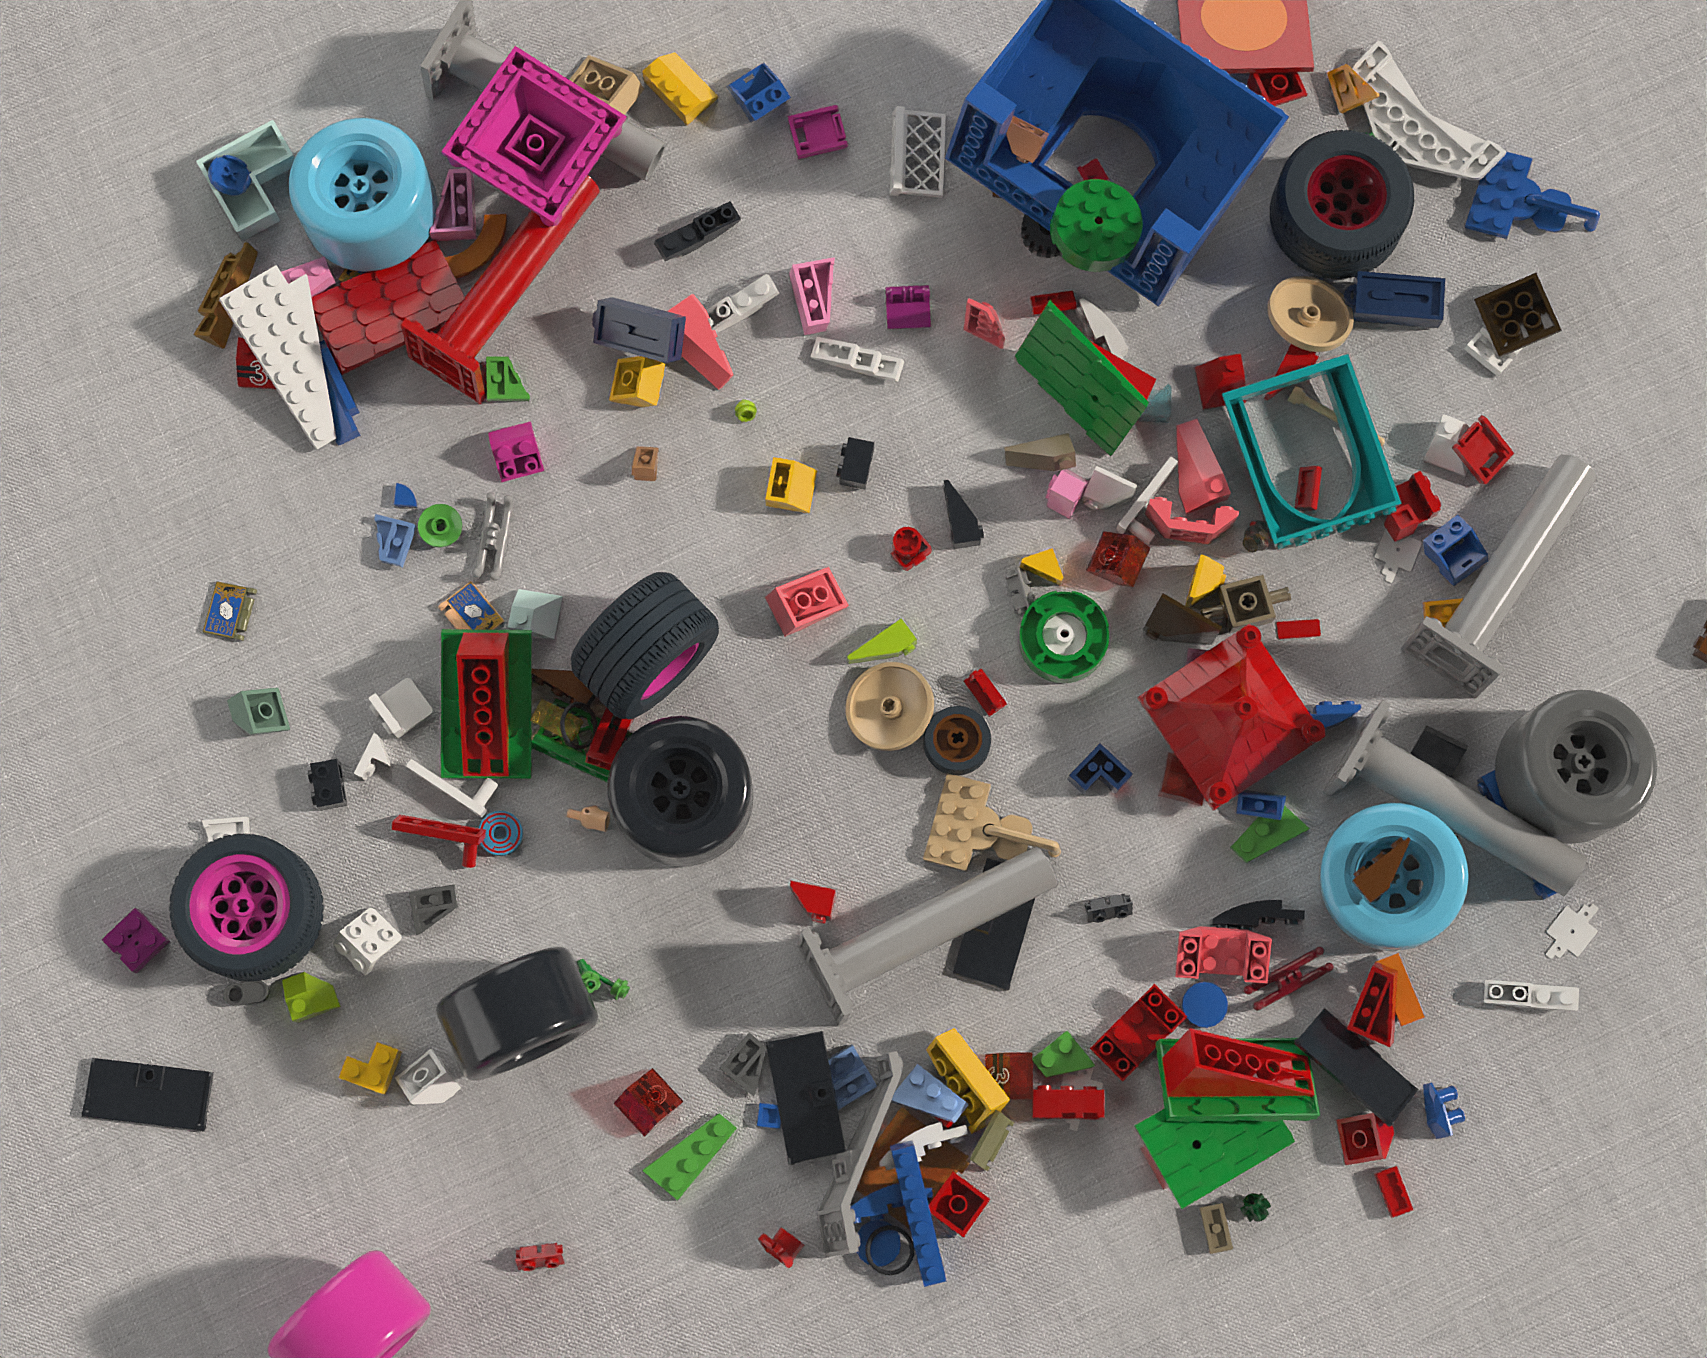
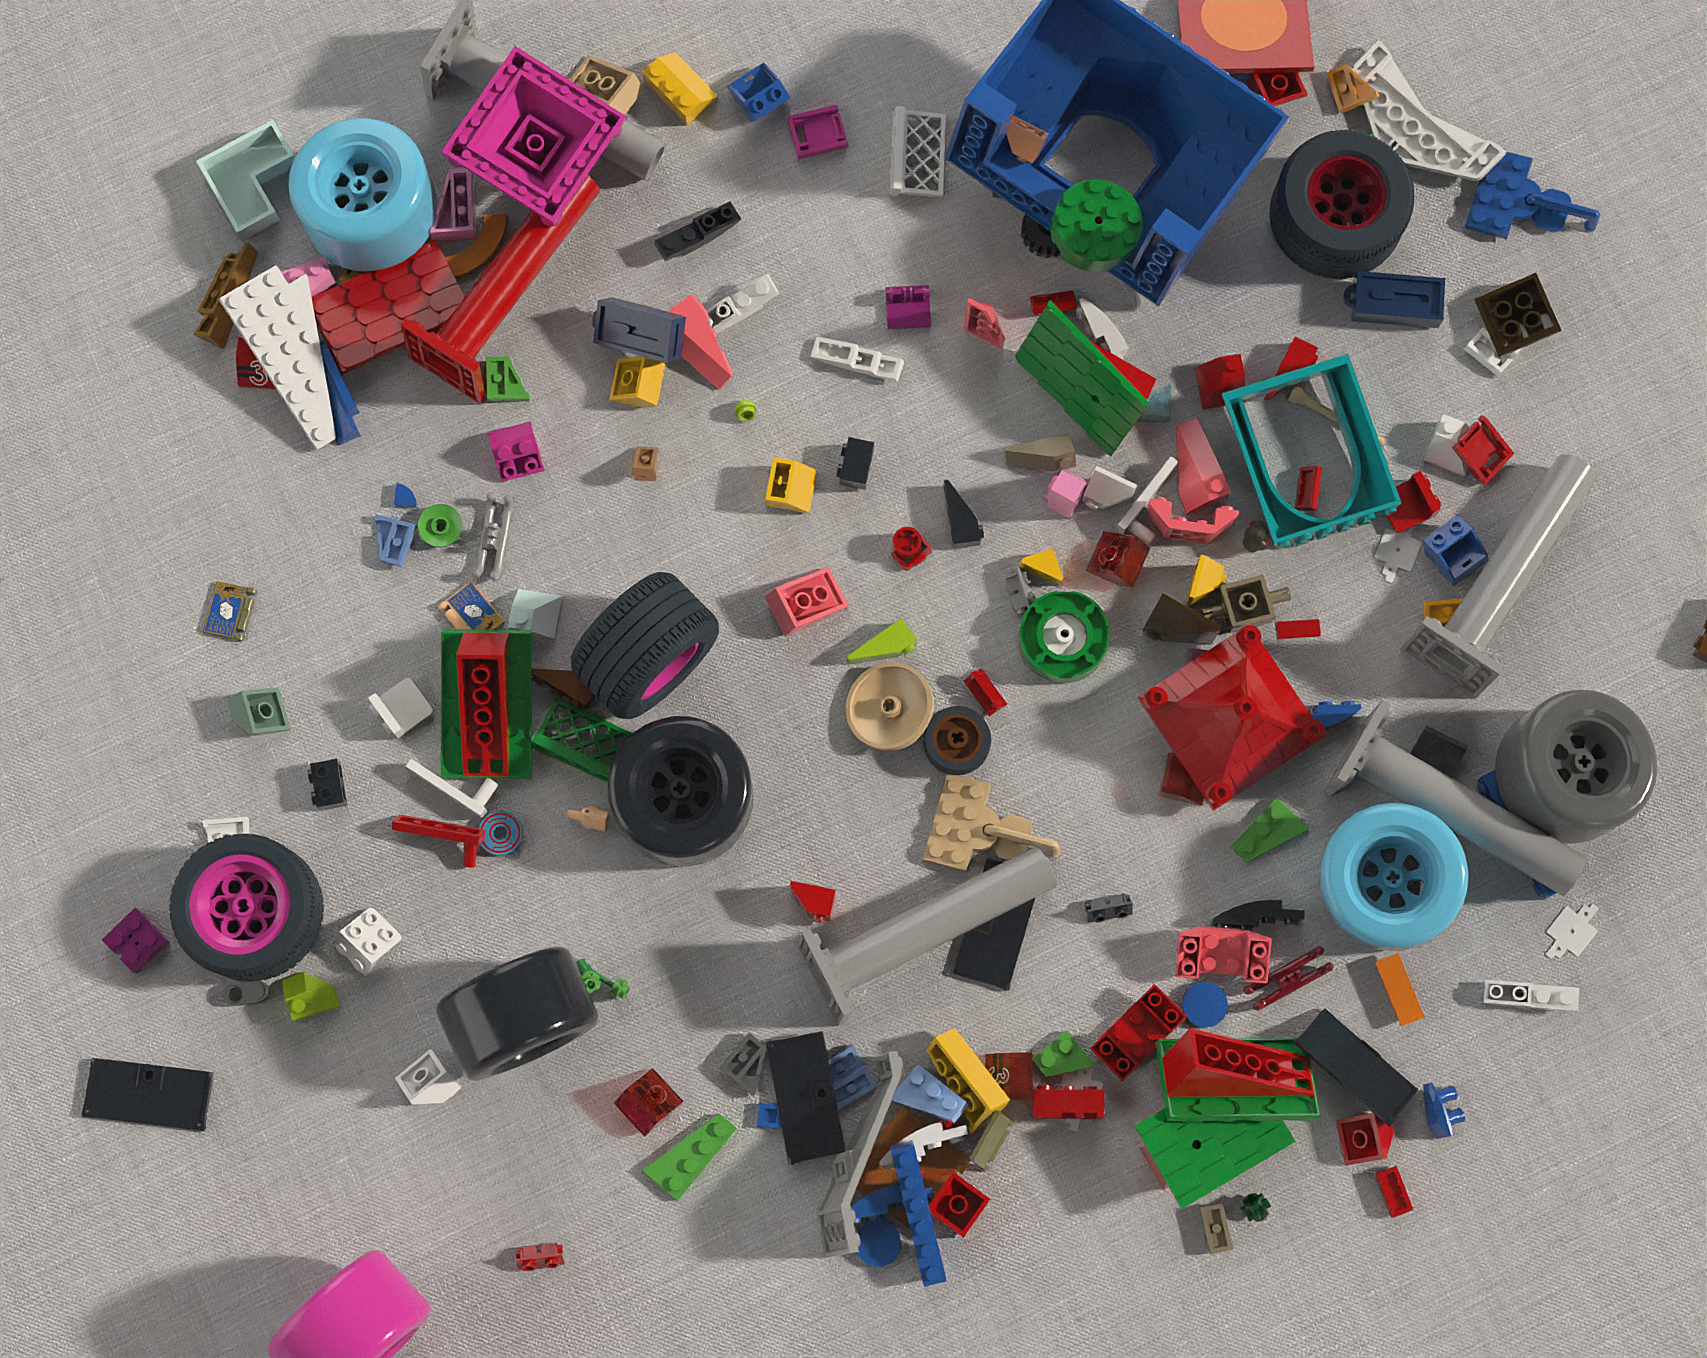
blue tile [208,155,252,196] -> none
yellow brick [338,1042,402,1095] -> none
white slope [354,733,391,781] -> none
dark grey wing [409,884,459,935] -> none
clear yellow hinge [530,699,584,741] -> none
black tyre [560,702,597,750] -> none
red hinge [585,707,633,771] -> none
red piece [758,1227,805,1268] -> none
bright pink wedge [789,257,835,335] -> none
black tyre [865,1225,914,1275] -> none
dark blue brick [1067,743,1133,795] -> none
dark red panel [1077,158,1110,181] -> none
blue slope [1236,790,1286,820] -> none
tan dish [1267,276,1354,352] -> none
red wedge [1347,962,1398,1047] -> none
reddish brown slope [1352,837,1411,904] -> none
red panel [1384,504,1420,542] -> none

